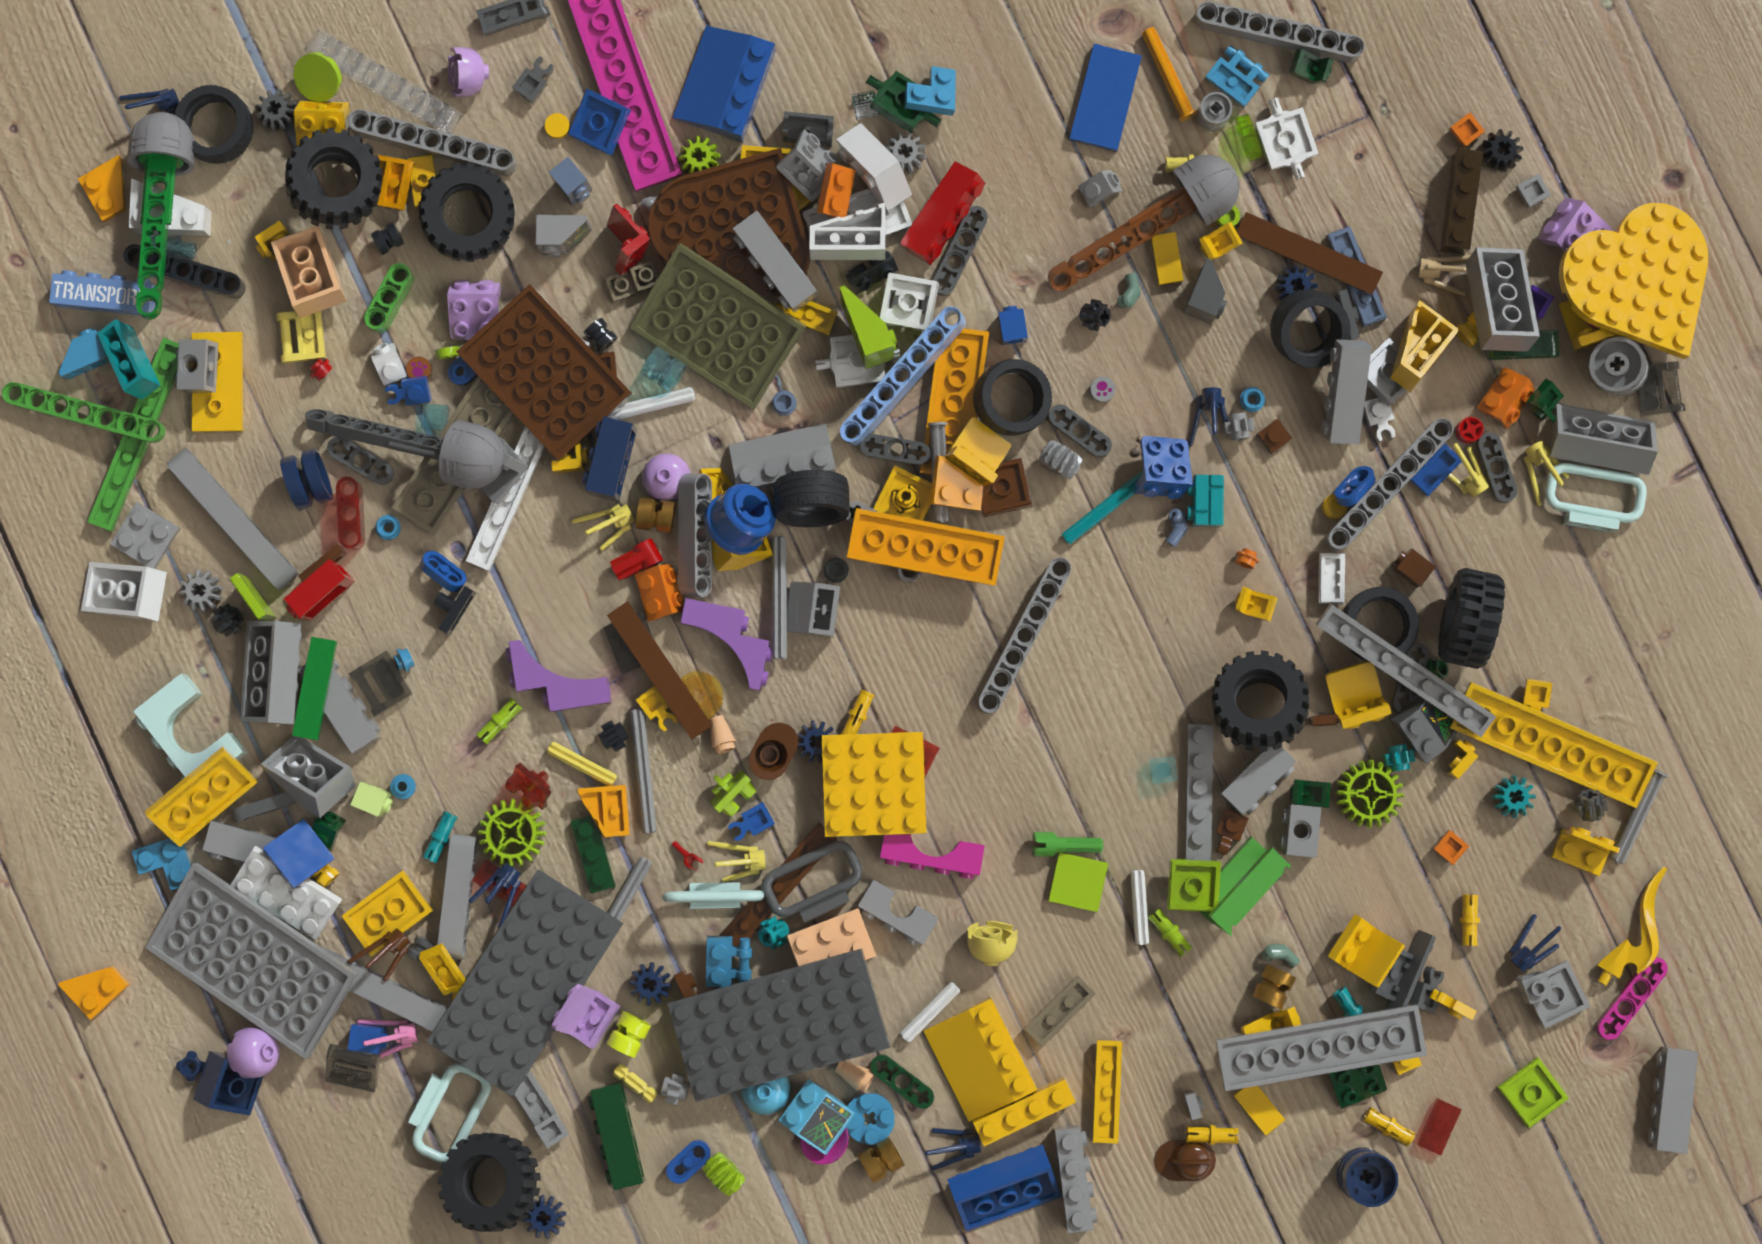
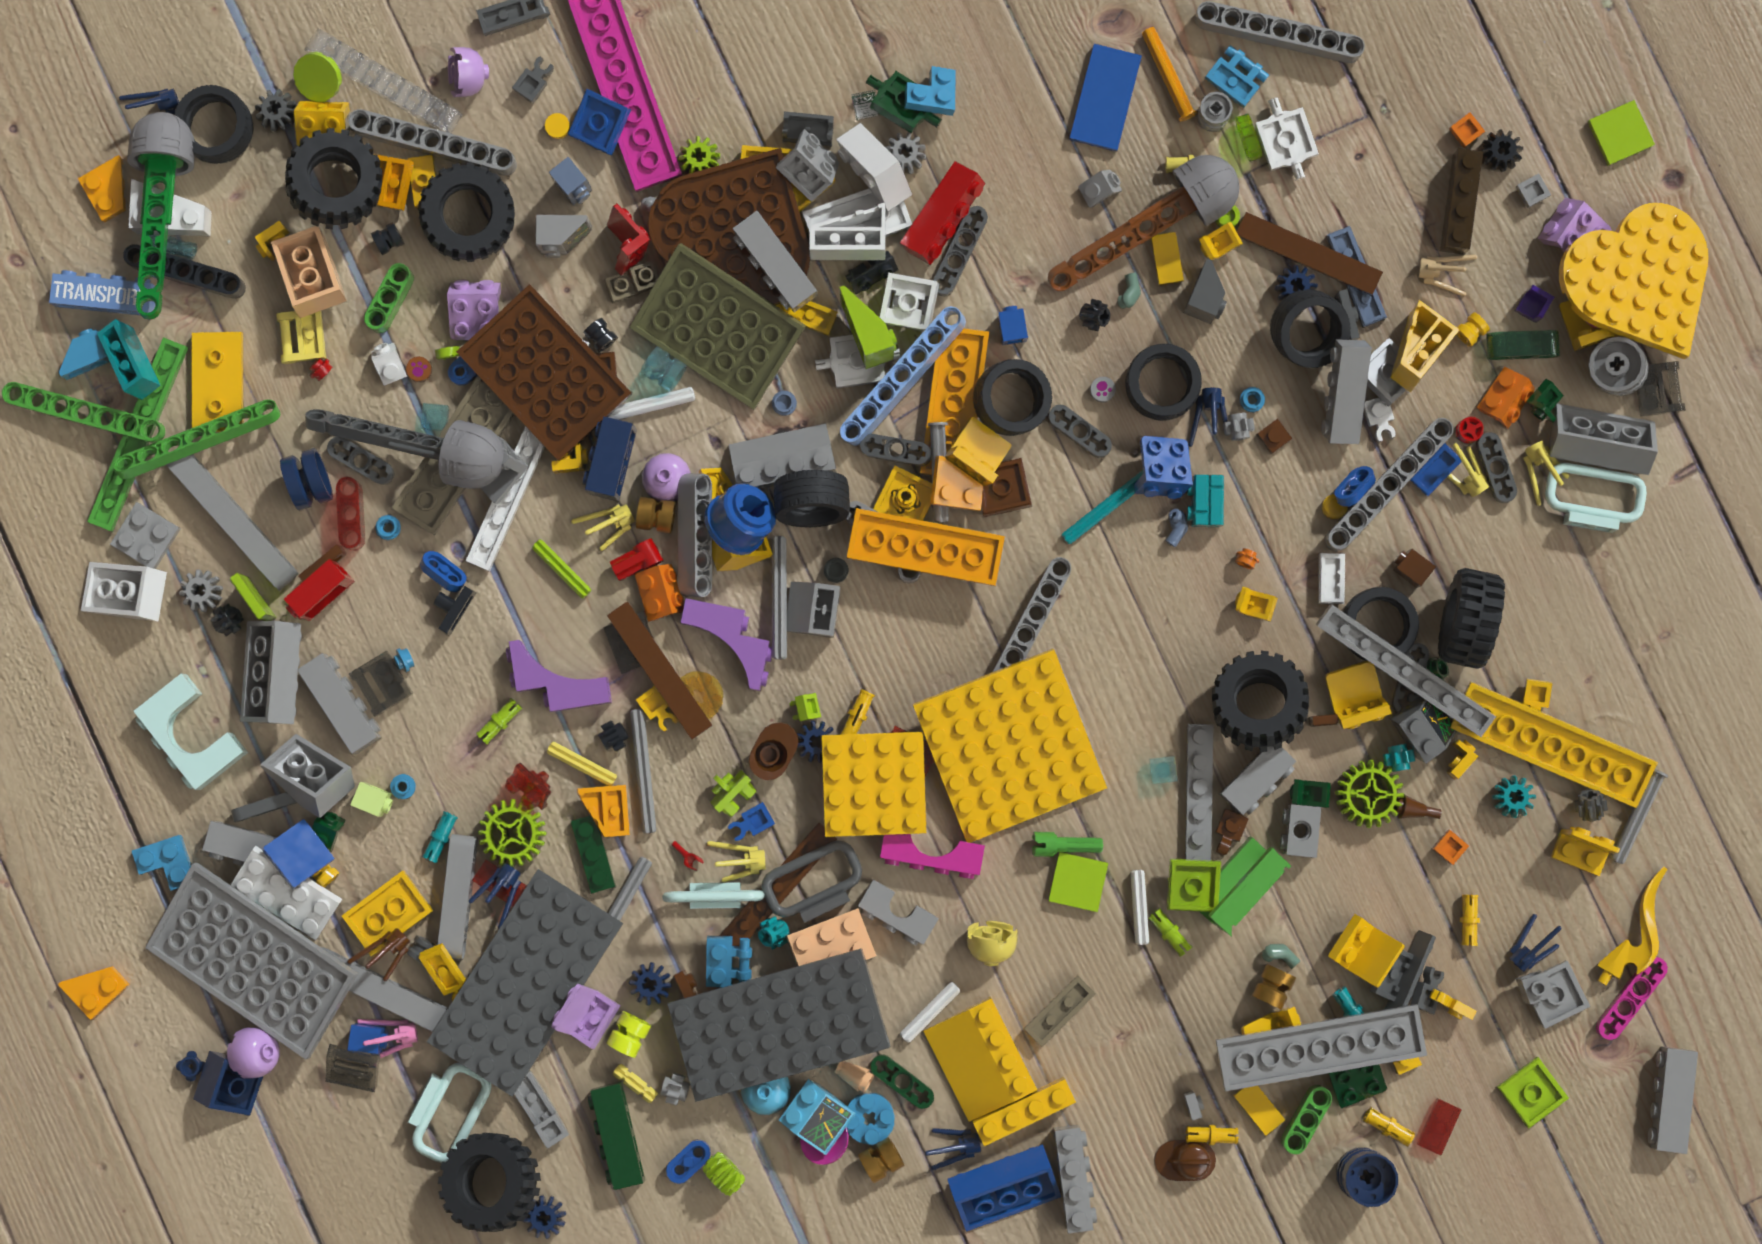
yellow plate [145,746,257,847] -> none
light grey brick [175,340,218,393] -> none
green tile [292,636,338,740] -> none
blue plate [385,376,432,406] -> none
blue slope [673,26,776,143] -> none
light nougat cone [709,715,736,754] -> none
orange bracket [817,163,856,218] -> none
light grey gear [1039,440,1082,479] -> none
yellow plate [1092,1040,1122,1144] -> none
dark green bracket [1289,49,1333,84] -> none
light grey brick [1465,247,1540,352] -> none
none -> bright green beam [113,399,280,480]
none -> lime axle [532,539,591,599]
none -> lime tile [789,693,821,721]
none -> yellow plate [912,649,1107,843]
none -> black tyre [1125,344,1202,421]
none -> bright green beam [1281,1085,1332,1154]
none -> reddish brown cone [1394,794,1442,819]
none -> lime tile [1587,100,1655,166]

